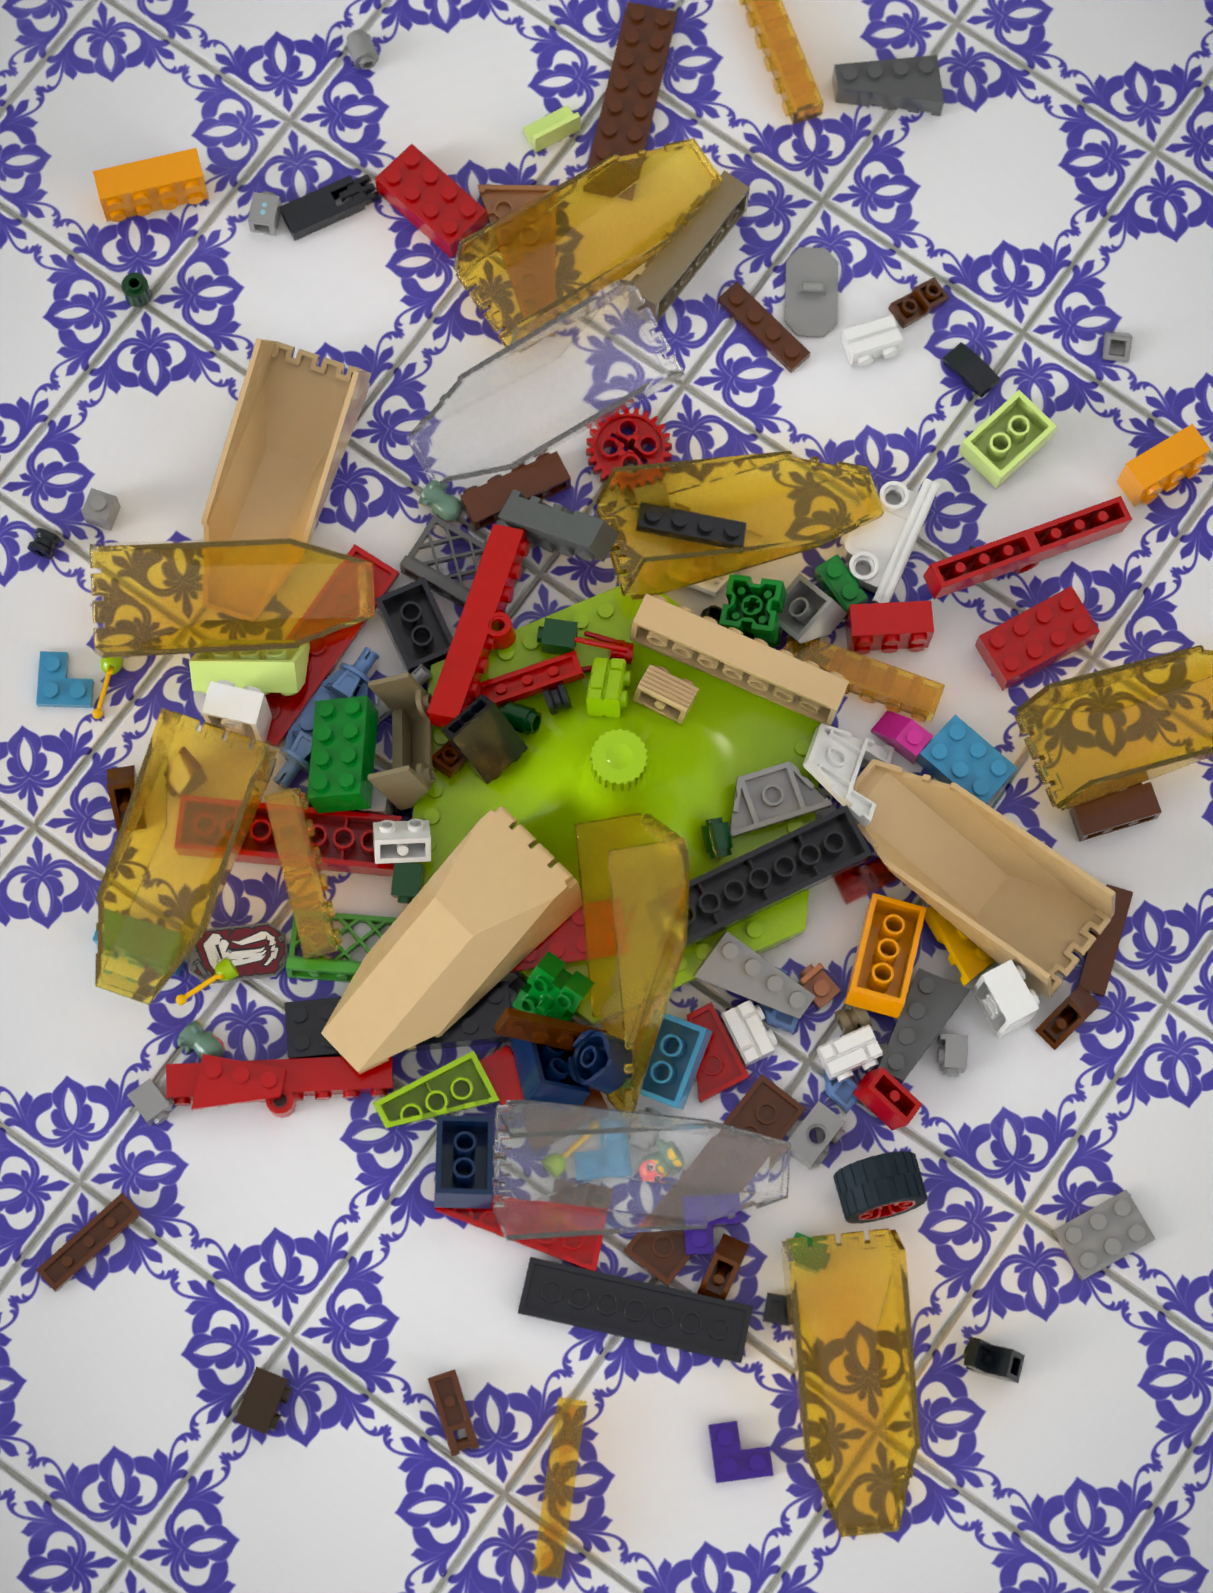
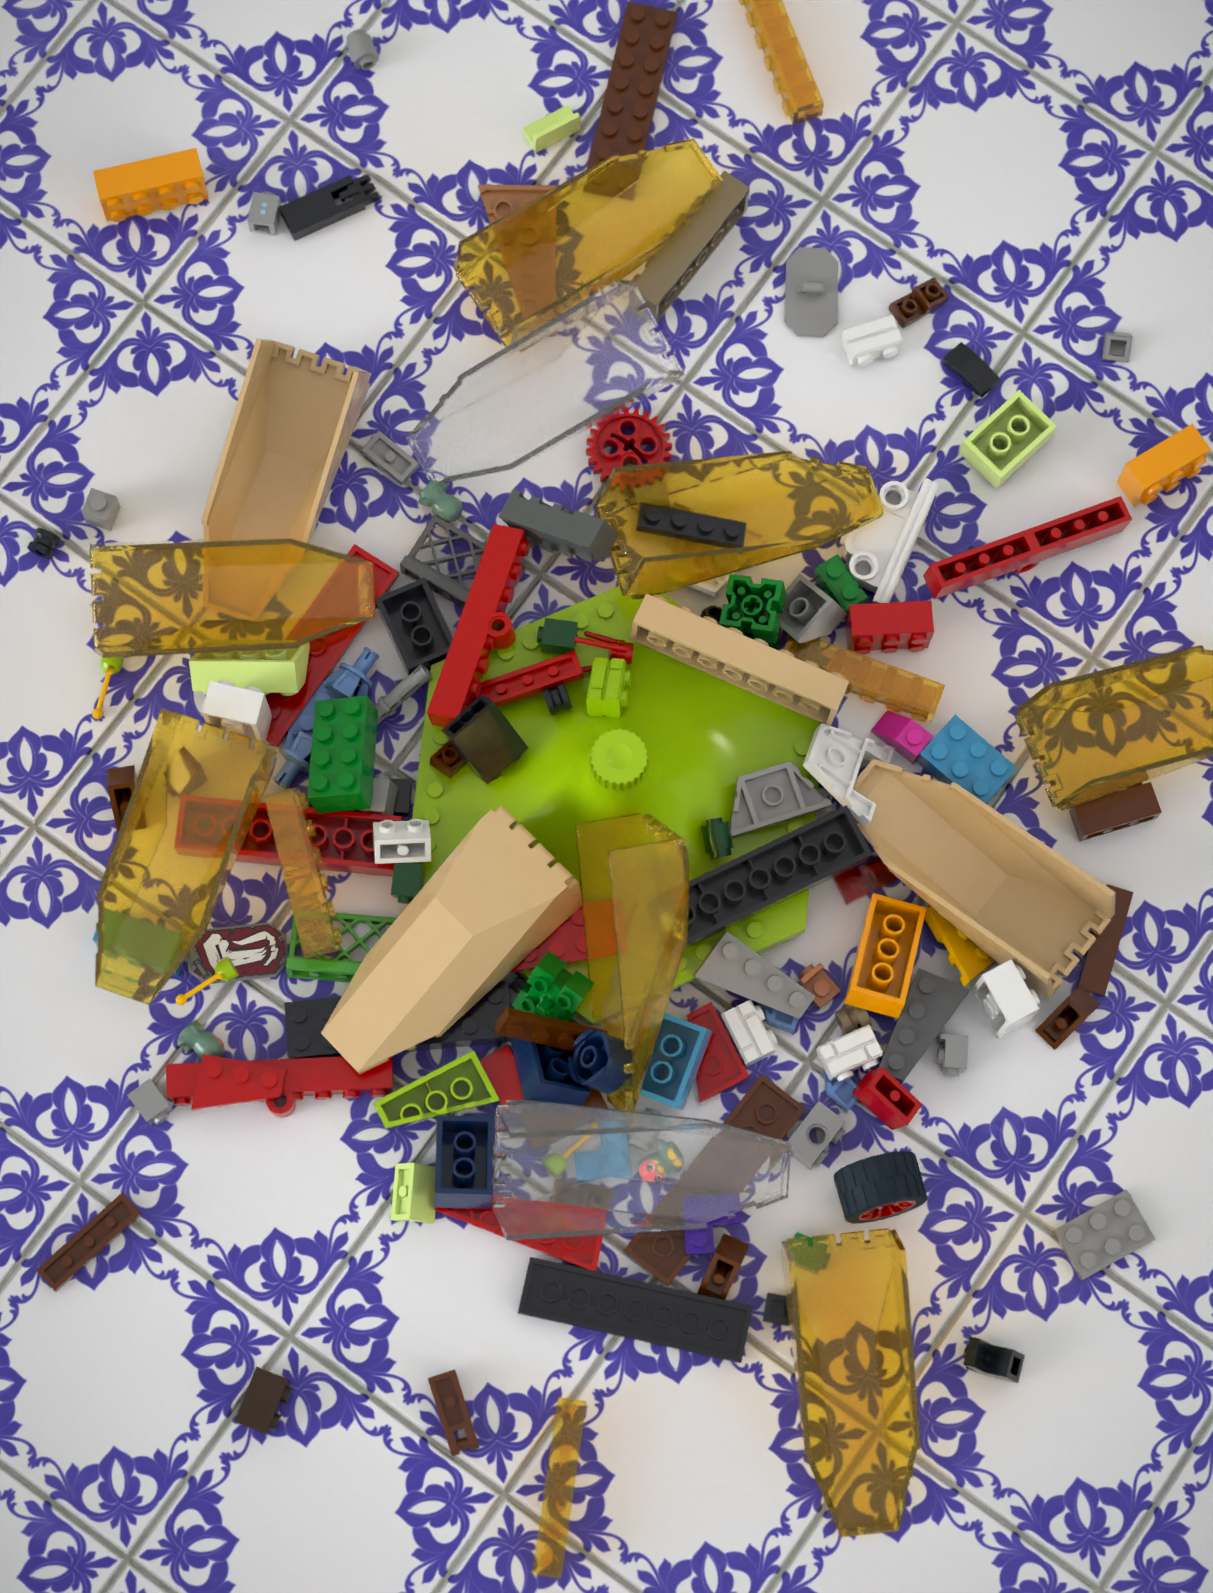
dark azure plate [36,651,94,708] -> none
dark green brick [121,273,151,307] -> none
dark tan windscreen [368,672,435,810] -> none
red brick [375,144,488,258] -> none
reddish brown brick [460,451,571,531] -> none
dark green brick [500,701,542,735] -> none
tan brick [633,664,700,724] -> none
dark purple plate [708,1421,774,1483] -> none
reddish brown plate [718,282,811,373] -> none
dark grey wedge [832,55,944,116] -> none
red brick [975,586,1100,691] -> none
none -> light grey plate [361,431,420,486]
none -> yellowish green panel [390,1163,436,1224]

